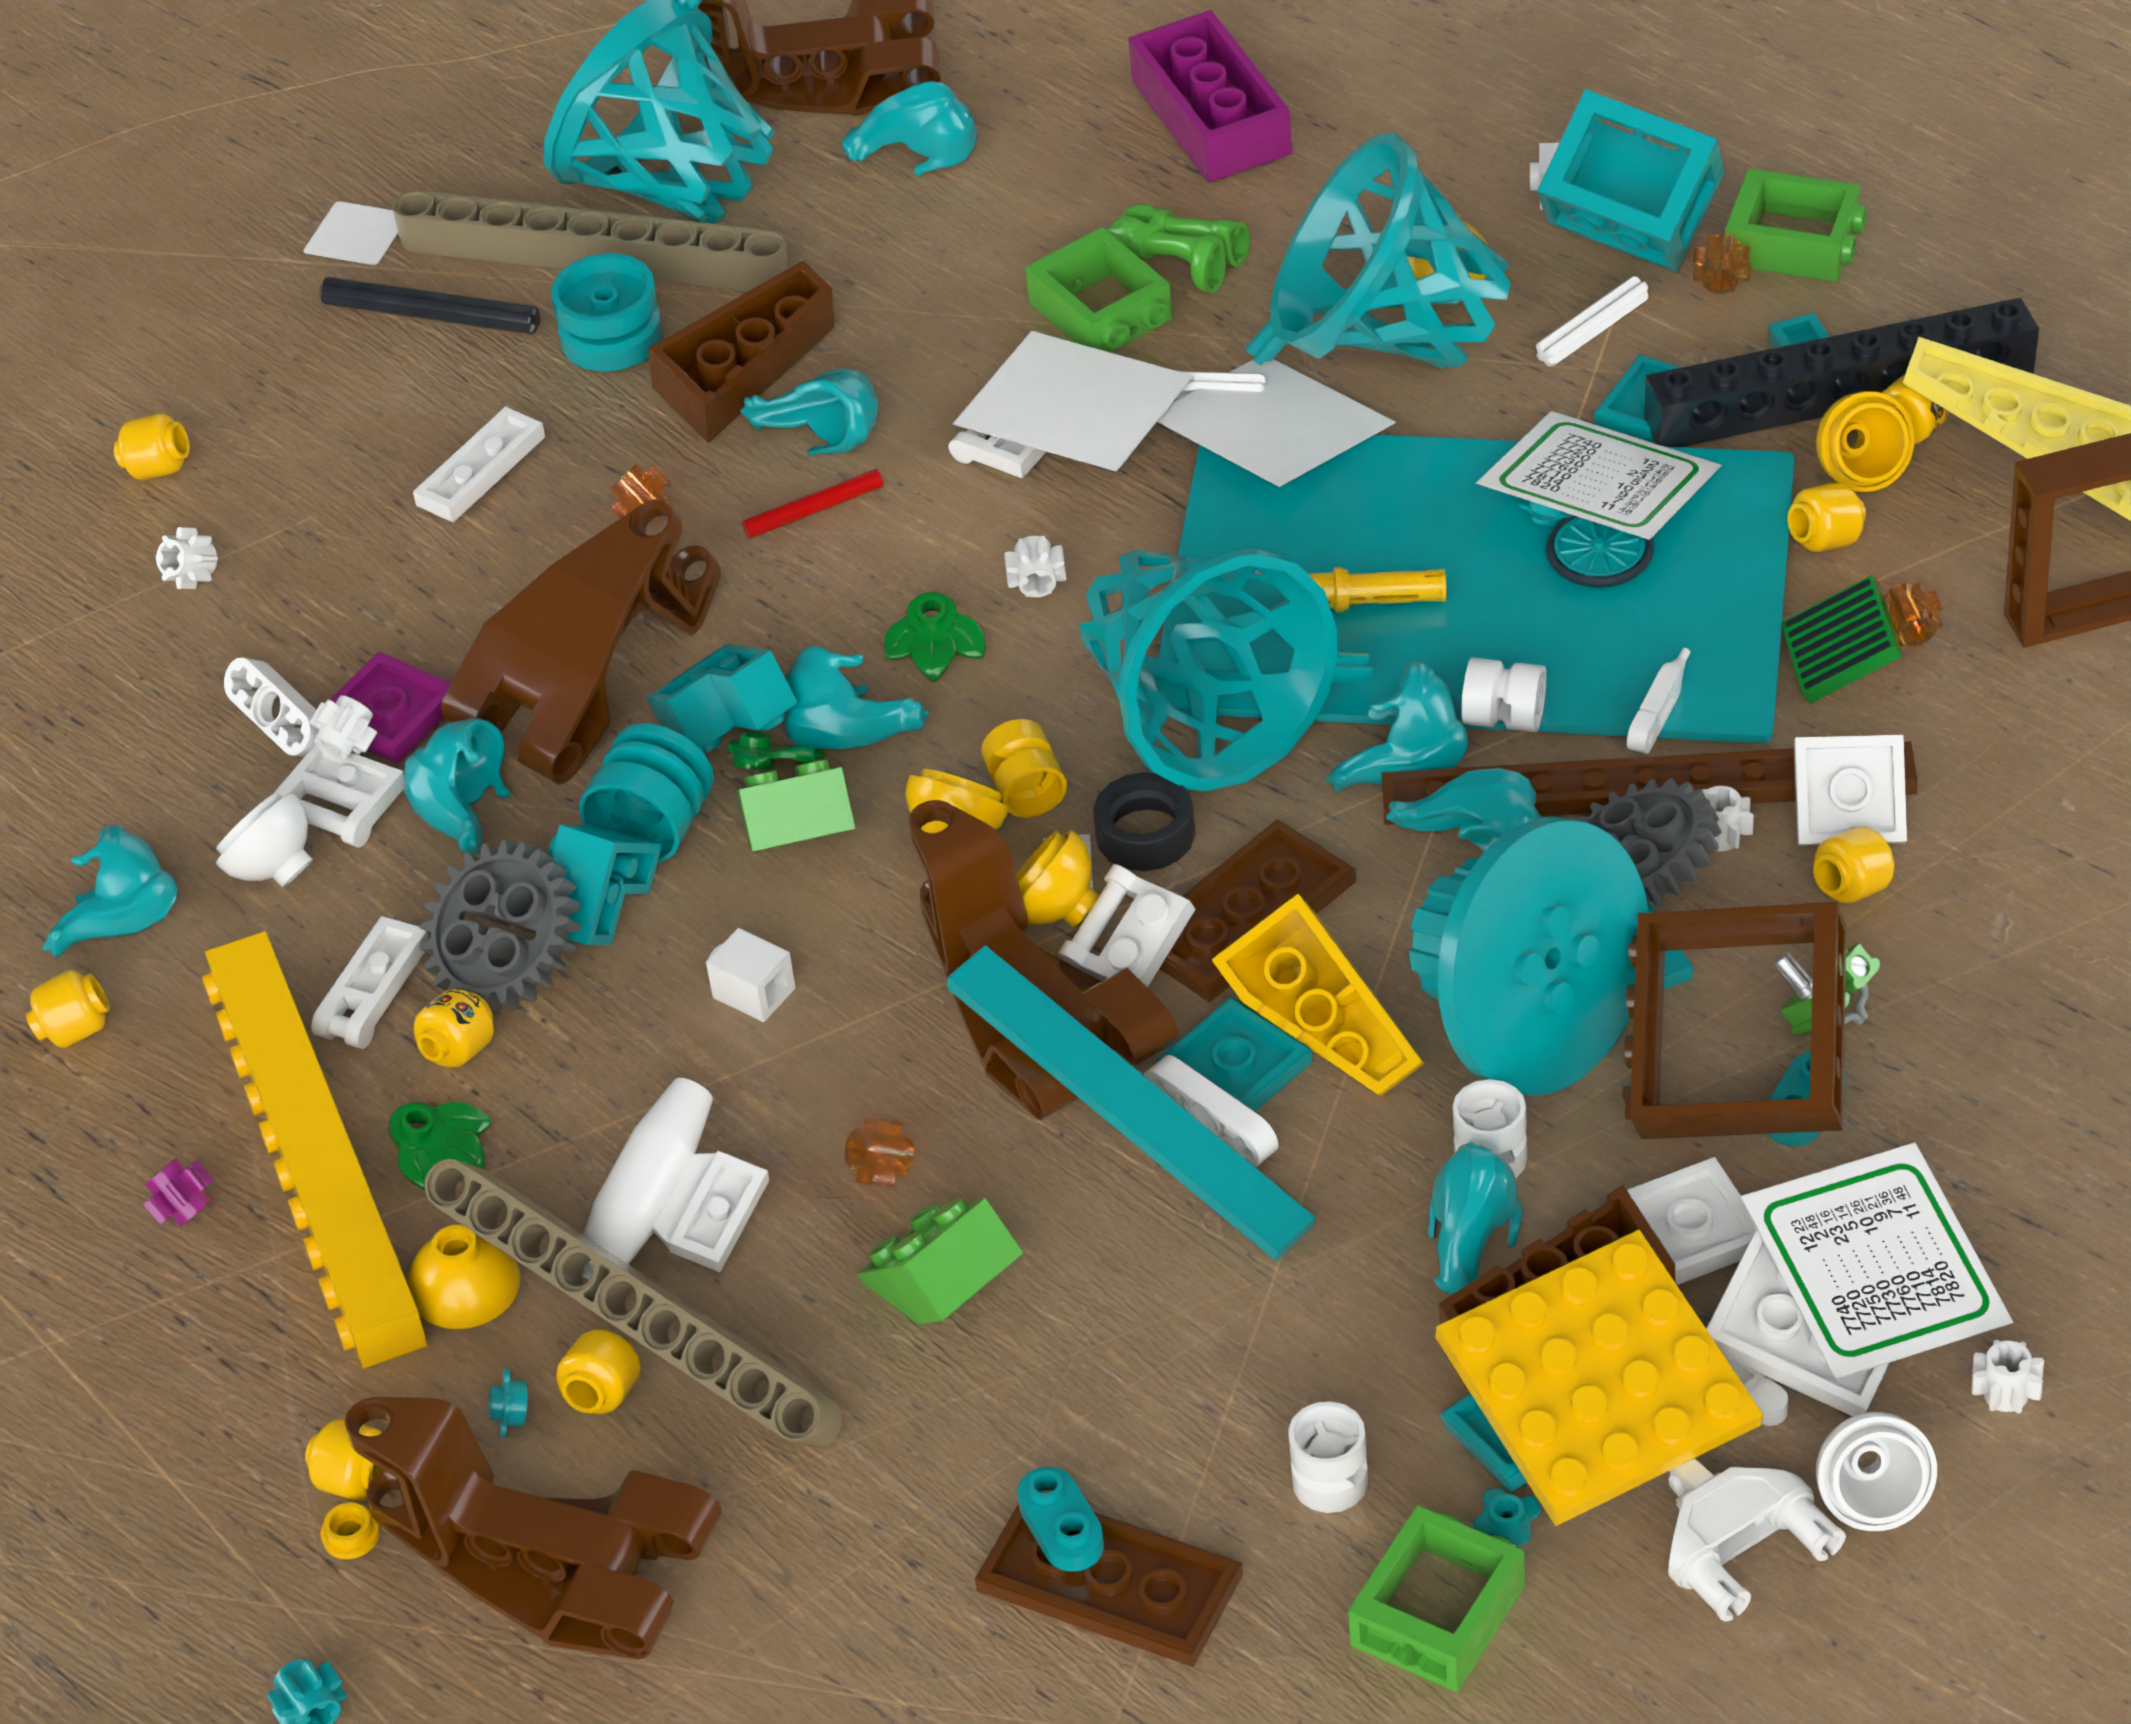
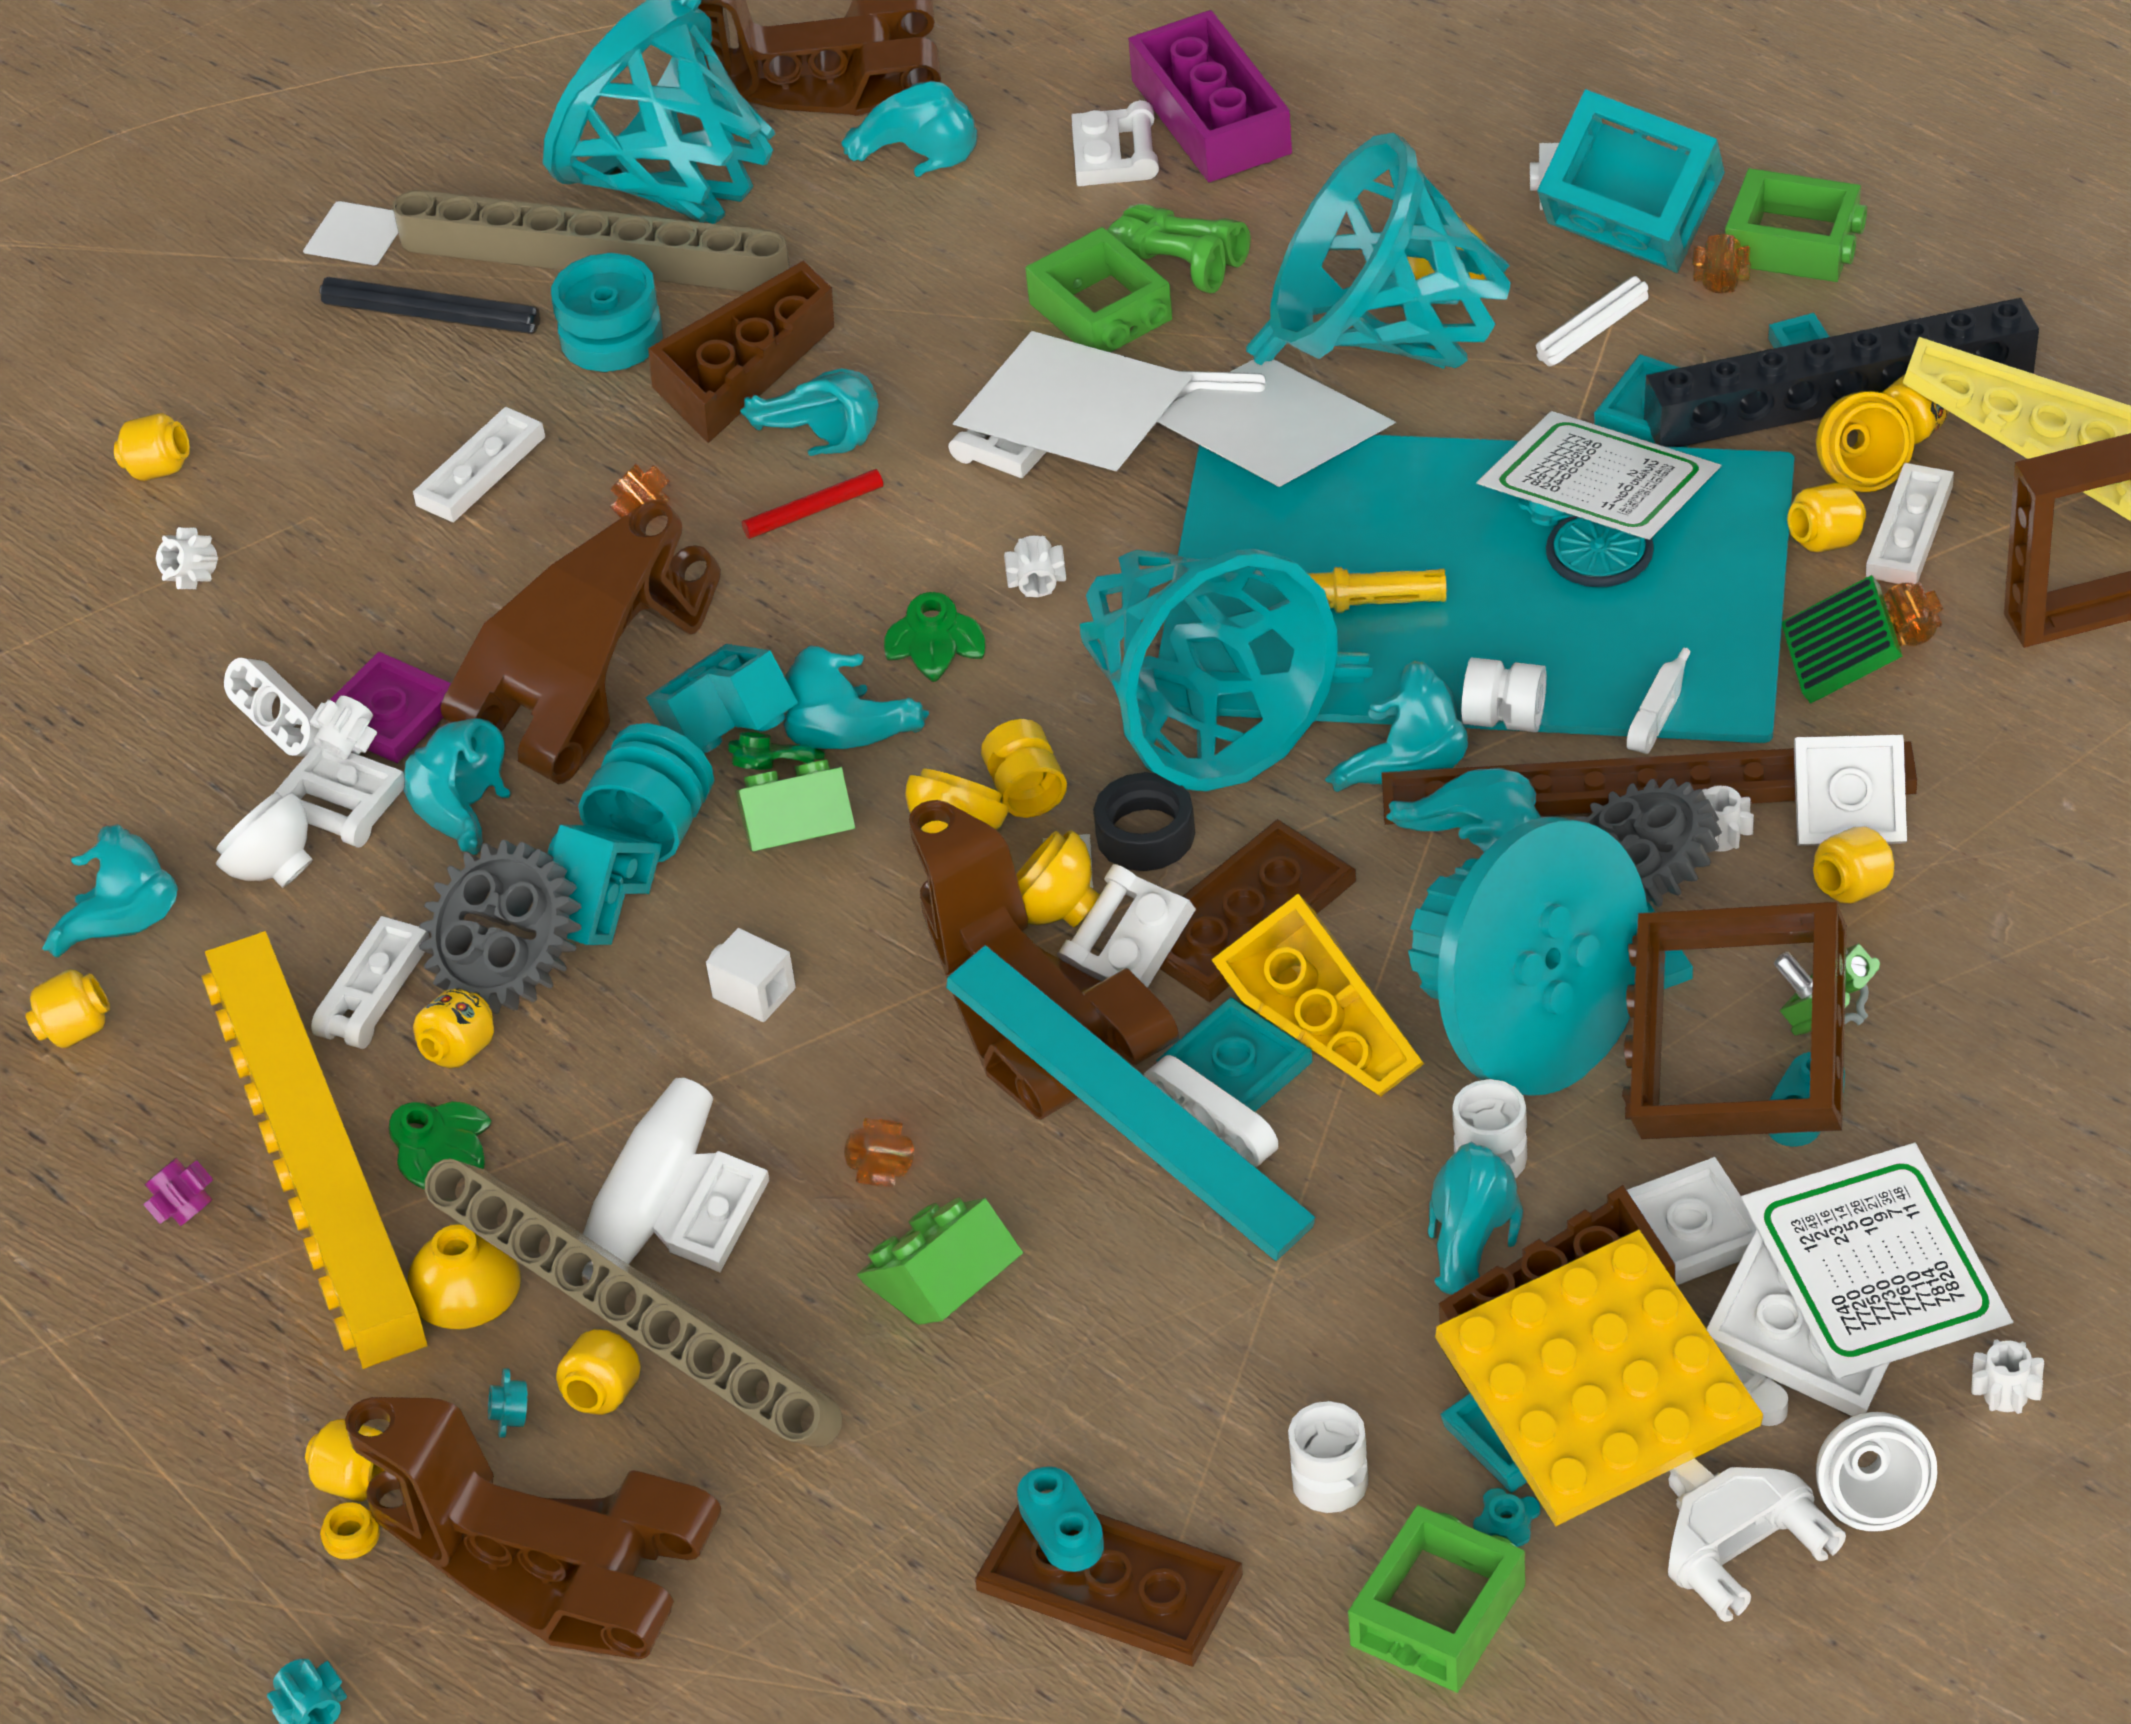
none -> white plate [1071,100,1159,186]
none -> white plate [1866,463,1954,587]

